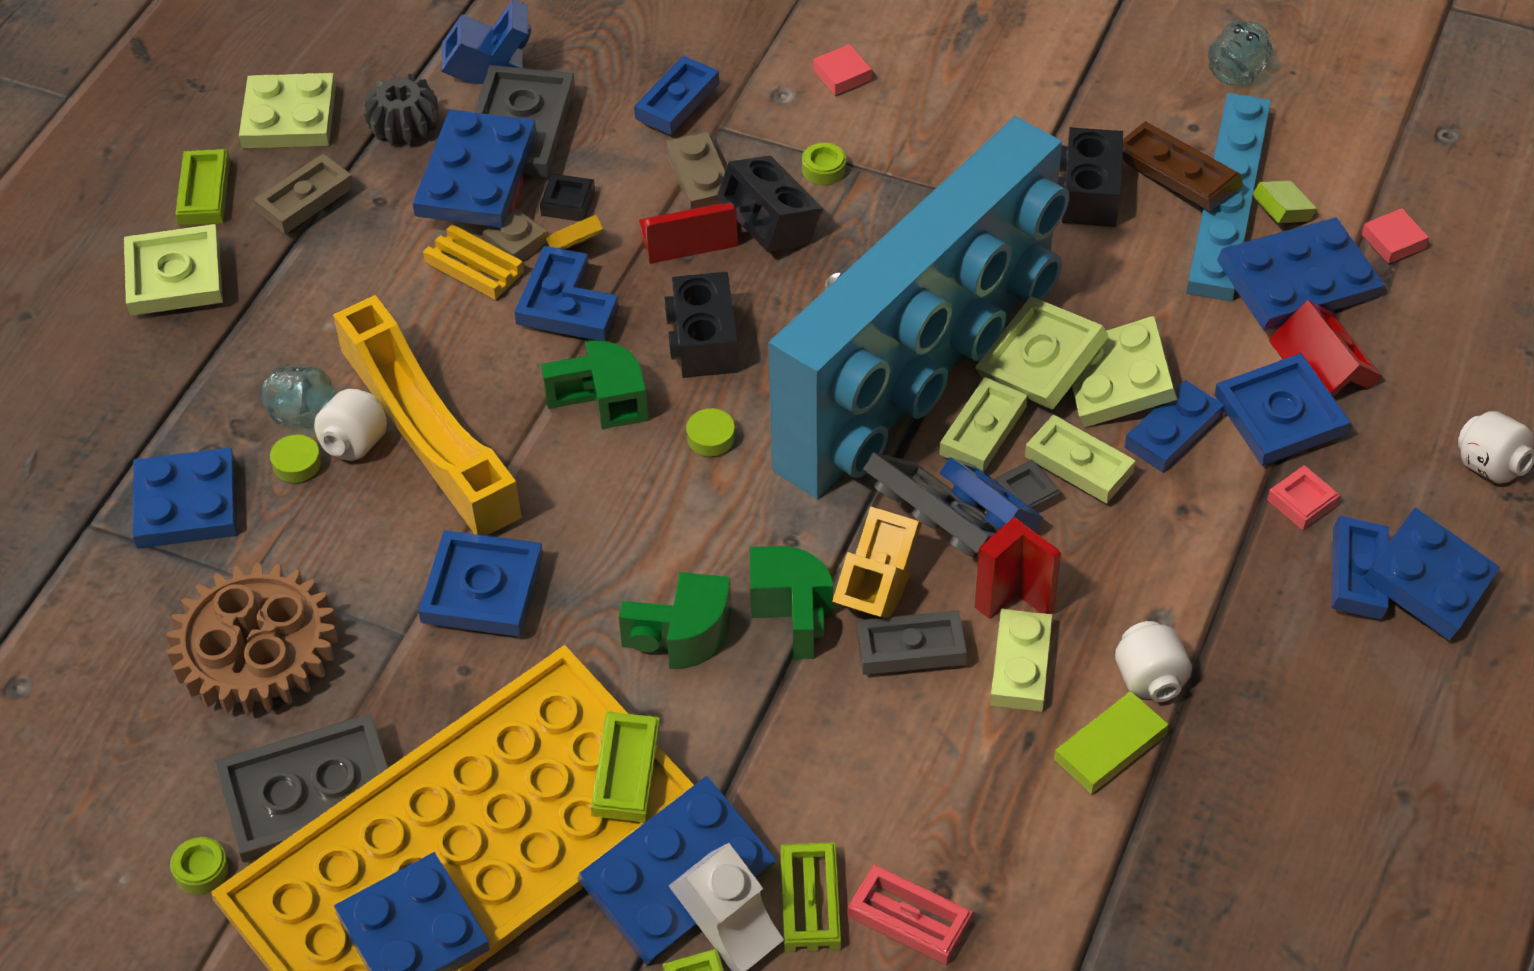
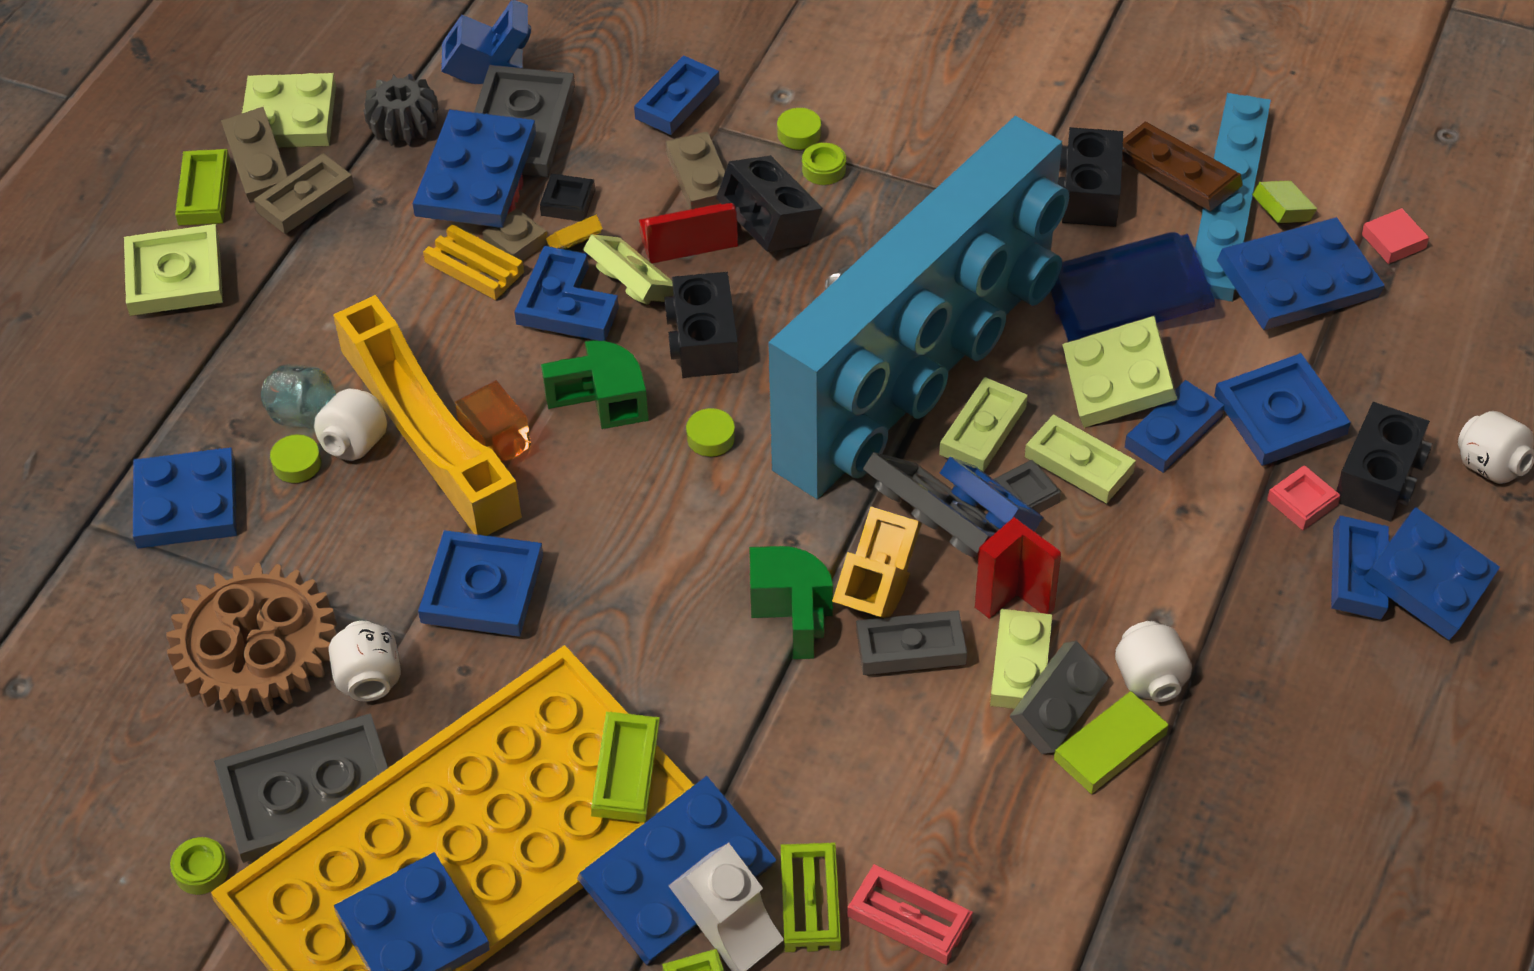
green brick [619,572,732,669] -> none
coral tile [813,44,872,96] -> none
yellowish green plate [975,296,1109,410] -> none
clear light blue head [1208,20,1273,86] -> none
red panel [1269,300,1383,397] -> none
none -> dark tan plate [221,107,288,202]
none -> white head [329,621,401,701]
none -> clear orange brick [455,380,531,462]
none -> yellowish green plate [583,234,673,304]
none -> lime tile [777,108,821,149]
none -> dark grey plate [1009,640,1108,754]
none -> clear blue piece [1050,232,1215,342]
none -> black brick [1336,402,1433,522]

